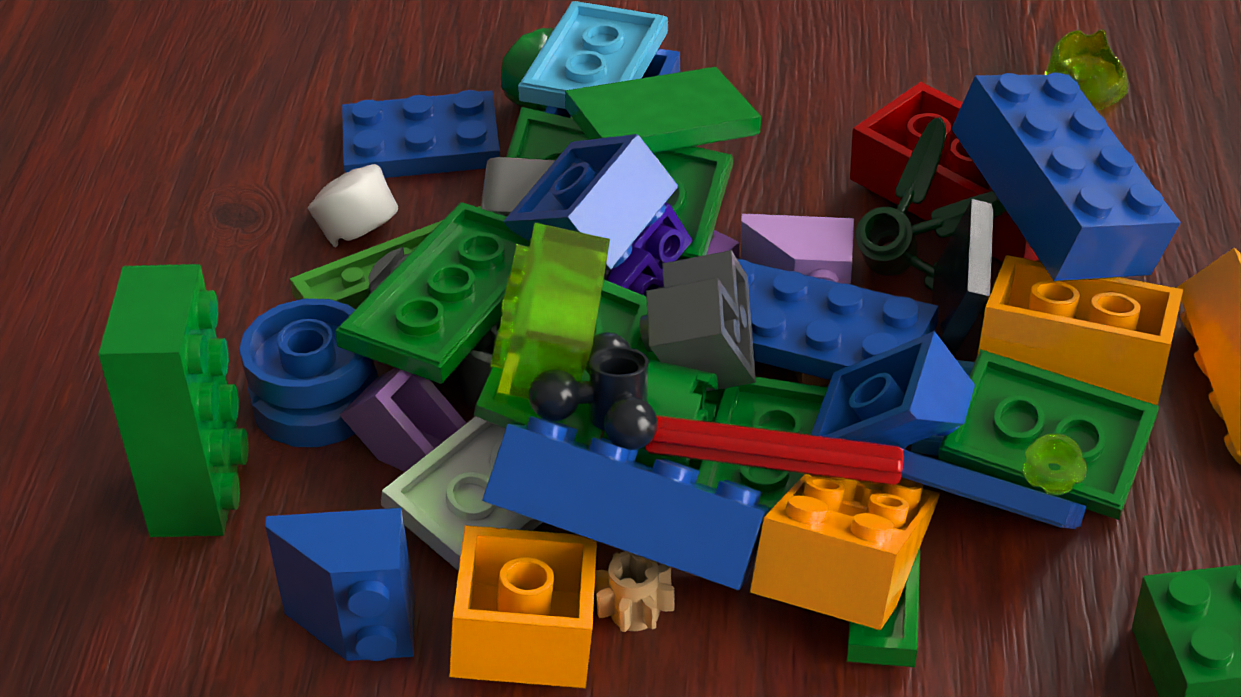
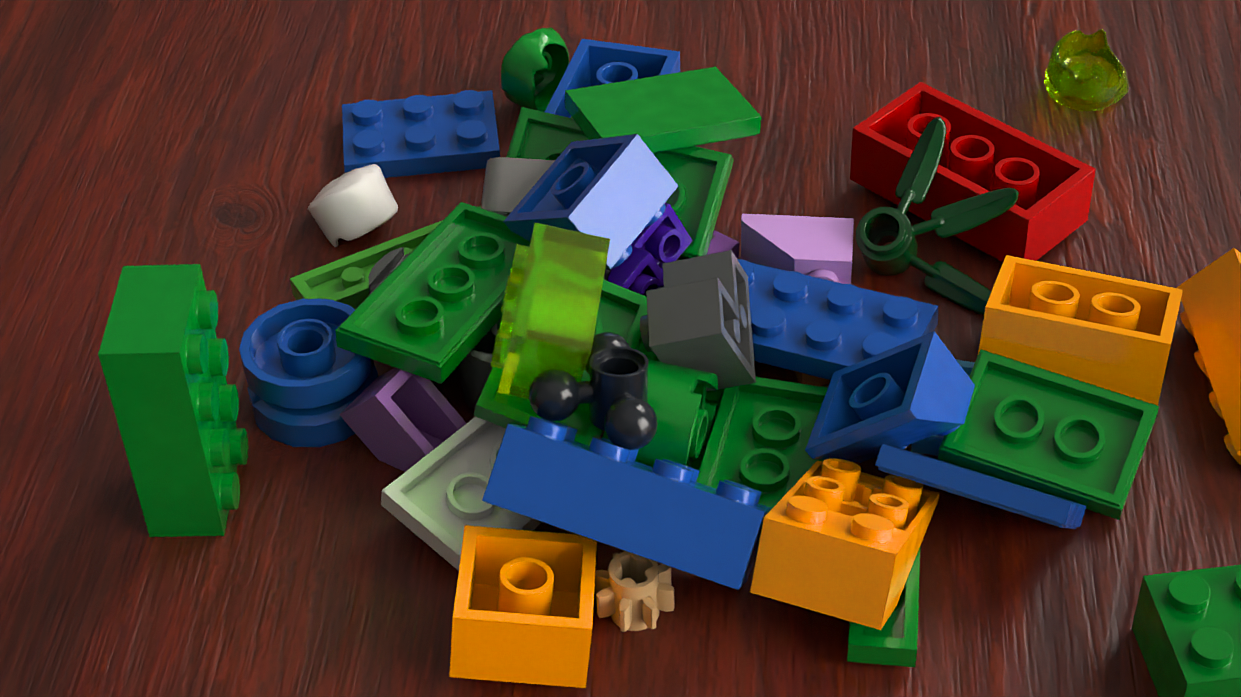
blue slope [265,508,415,661] -> none
medium azure tile [518,1,668,109] -> none
red axle [645,415,904,486] -> none
black tile [932,199,993,356] -> none
blue brick [951,73,1181,281] -> none
clear neon green plate [1022,433,1087,495] -> none

